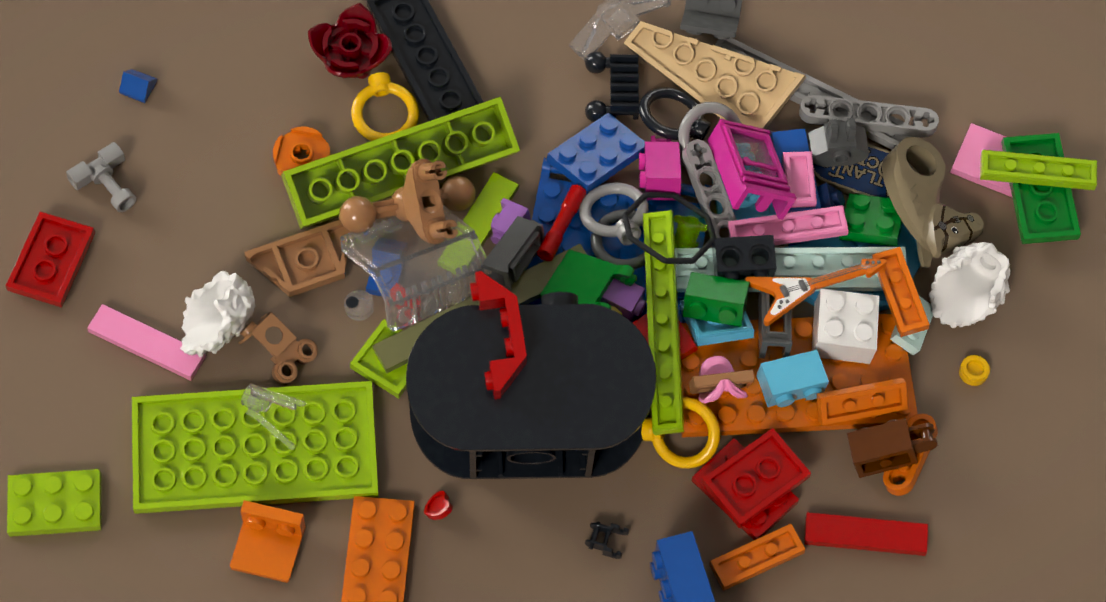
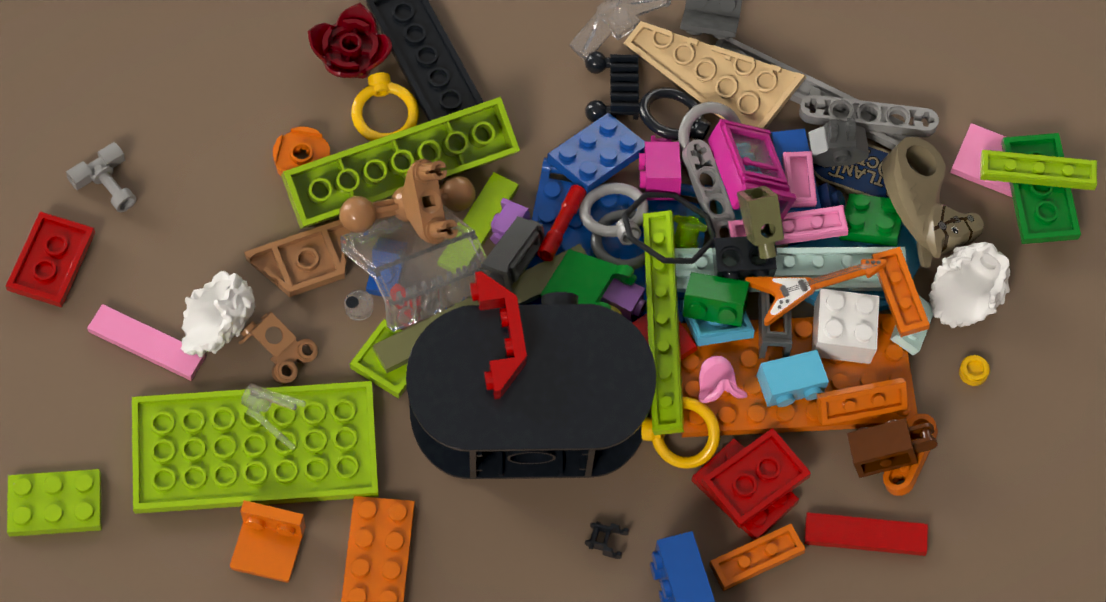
blue slope [119,69,158,103] -> none
red piece [424,490,453,520] -> none
medium nougat tile [689,370,754,394] -> none
none -> olive torso [737,185,784,259]

